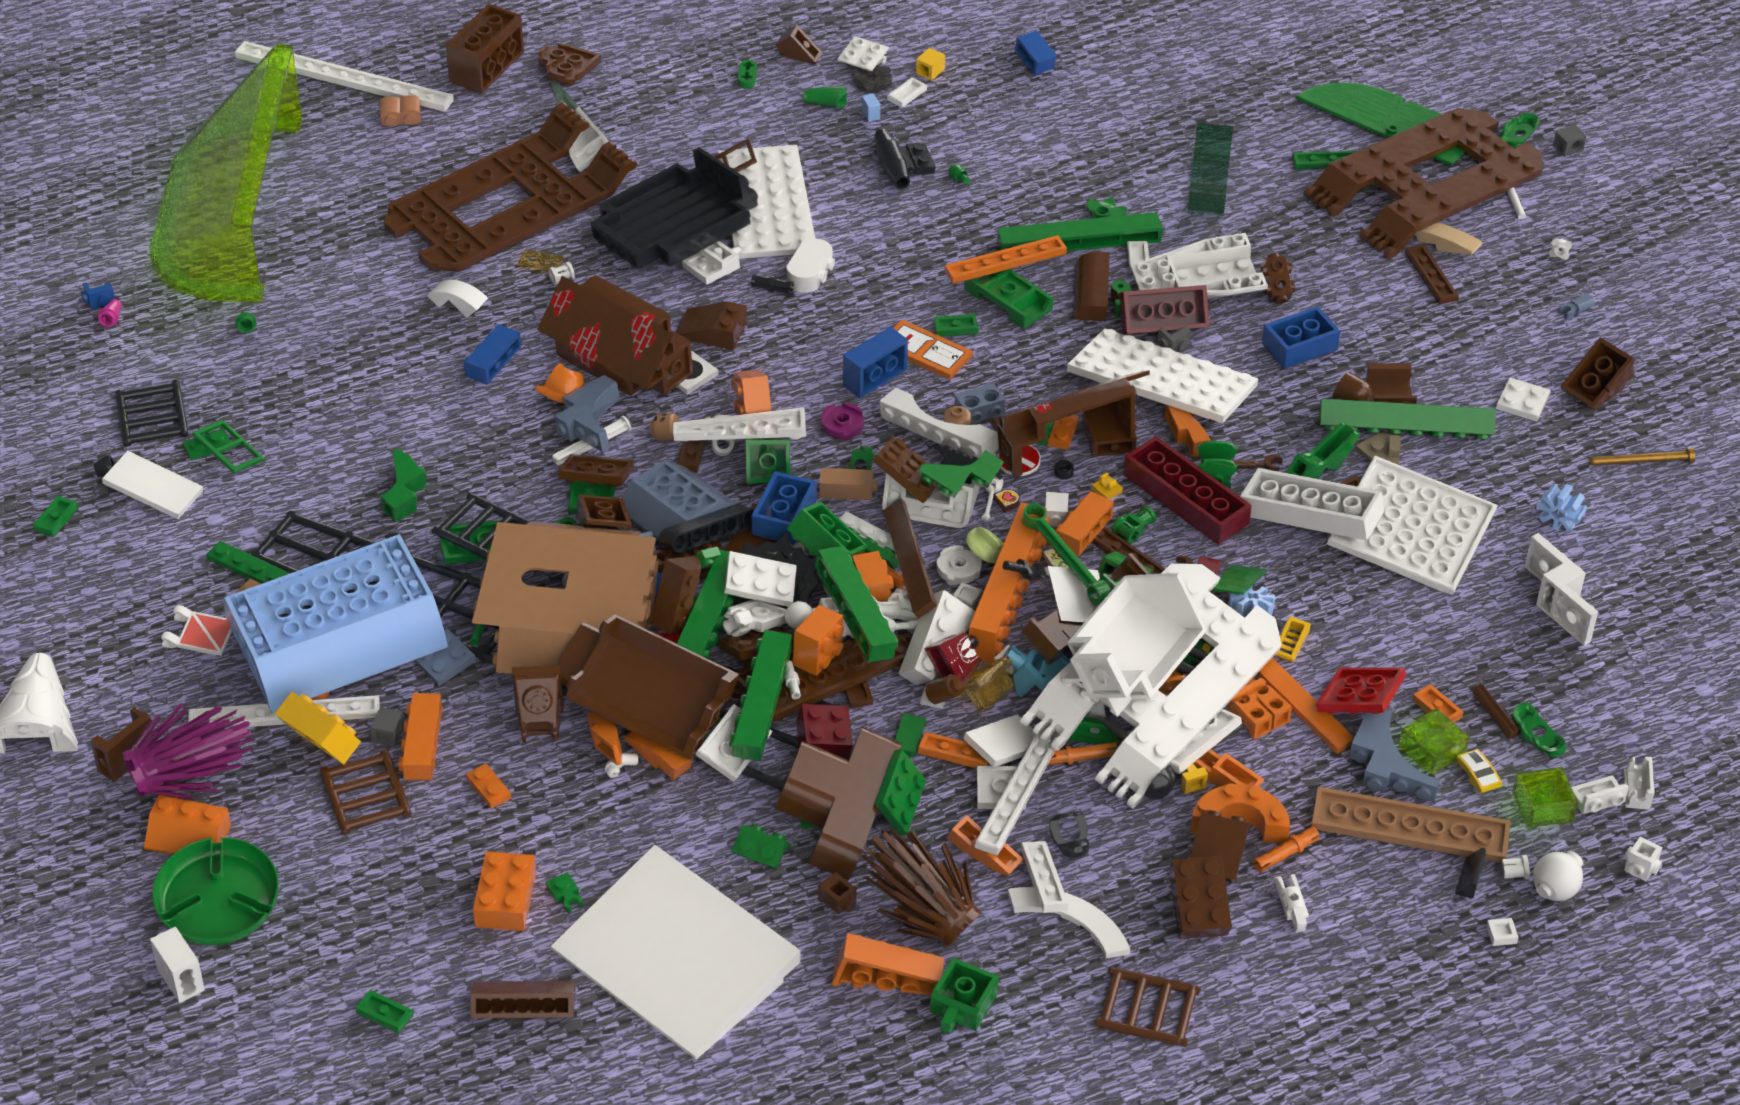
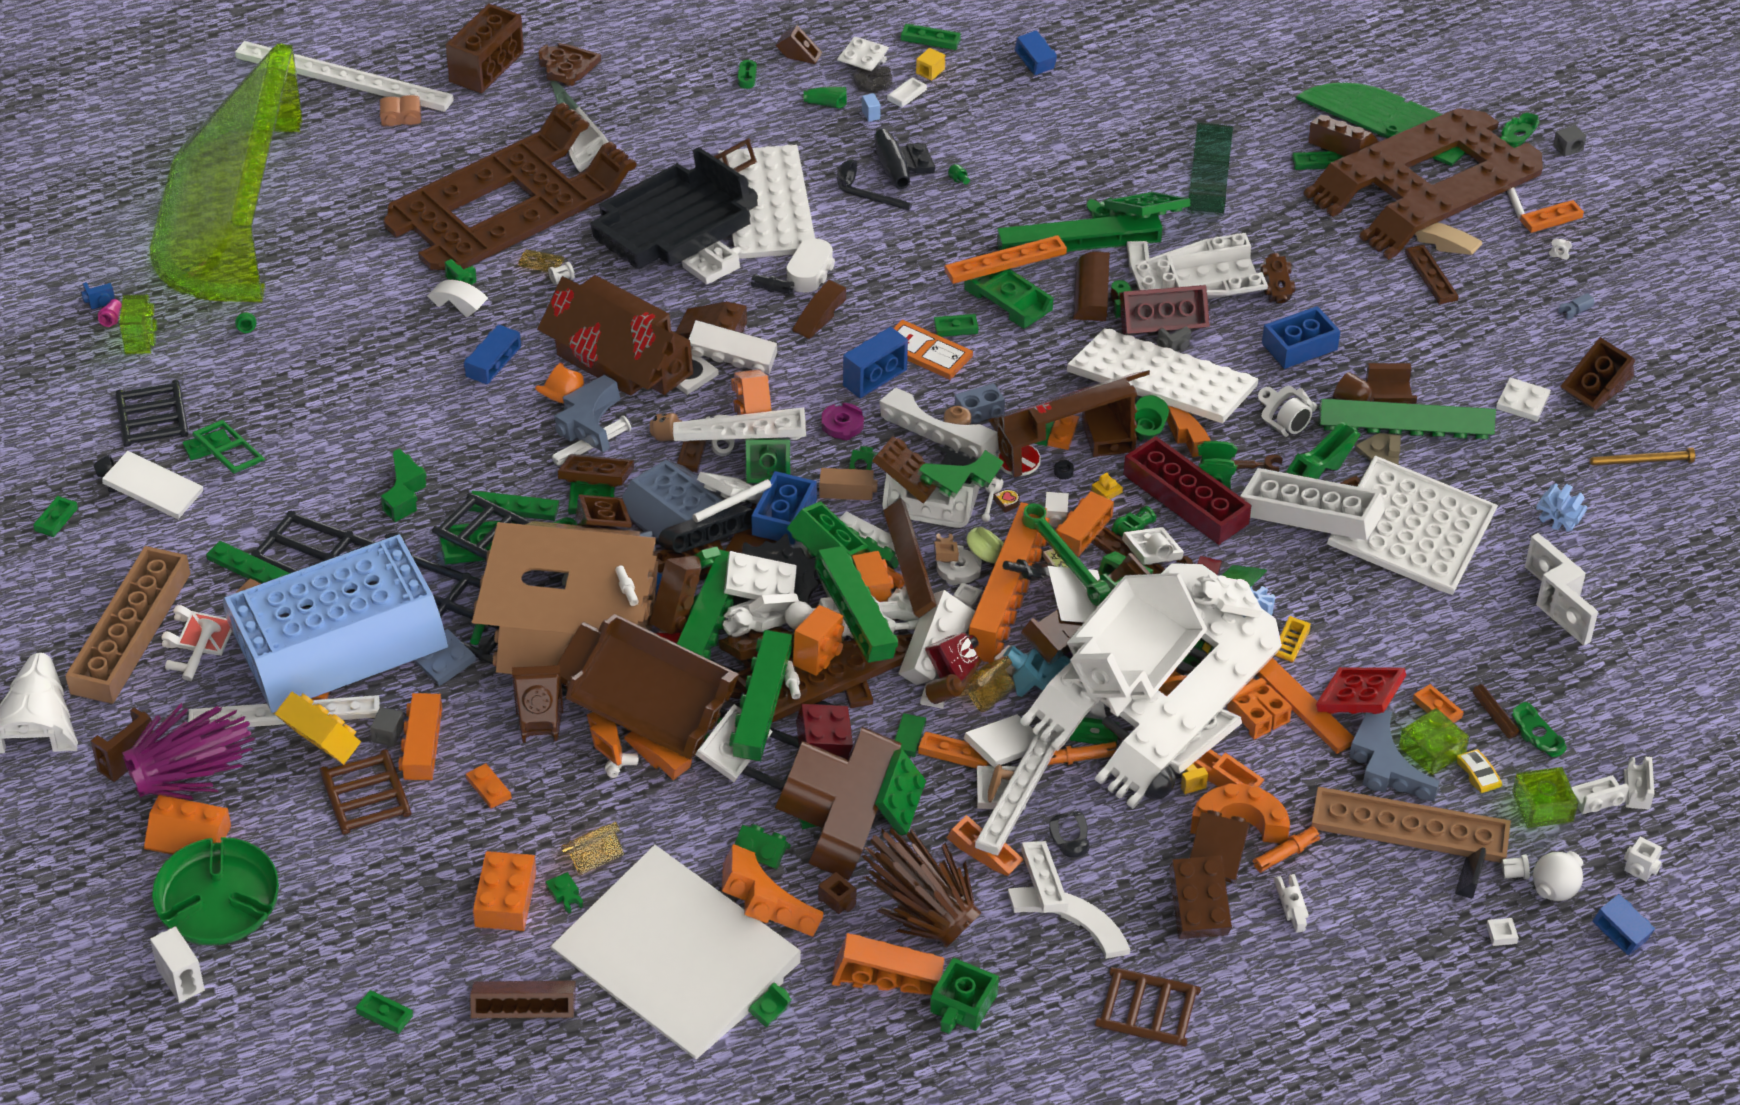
none -> medium nougat brick [66,546,191,704]
none -> clear neon green brick [119,294,158,354]
none -> white piece [165,618,221,681]
none -> green bracket [445,259,477,285]
none -> green plate [468,490,559,521]
none -> clear yellow bracket [560,822,625,875]
none -> white bar [615,566,639,606]
none -> white brick [689,321,777,374]
none -> white bar [693,479,771,523]
none -> white plate [697,472,764,504]
none -> orange arch [722,844,823,937]
none -> white tile [748,593,799,613]
none -> green bracket [748,982,791,1028]
none -> reddish brown slope [792,280,846,339]
none -> black piece [837,160,912,211]
none -> green plate [901,23,961,50]
none -> medium nougat plate [934,534,959,563]
none -> medium nougat bar [988,764,1014,803]
none -> green plate [1104,191,1190,218]
none -> white plate [1122,527,1184,565]
none -> green piece [1135,395,1169,442]
none -> white plate [1192,574,1263,618]
none -> white piece [1258,385,1317,437]
none -> reddish brown slope [1308,115,1379,156]
none -> orange plate [1520,200,1584,233]
none -> brick [1592,894,1655,956]

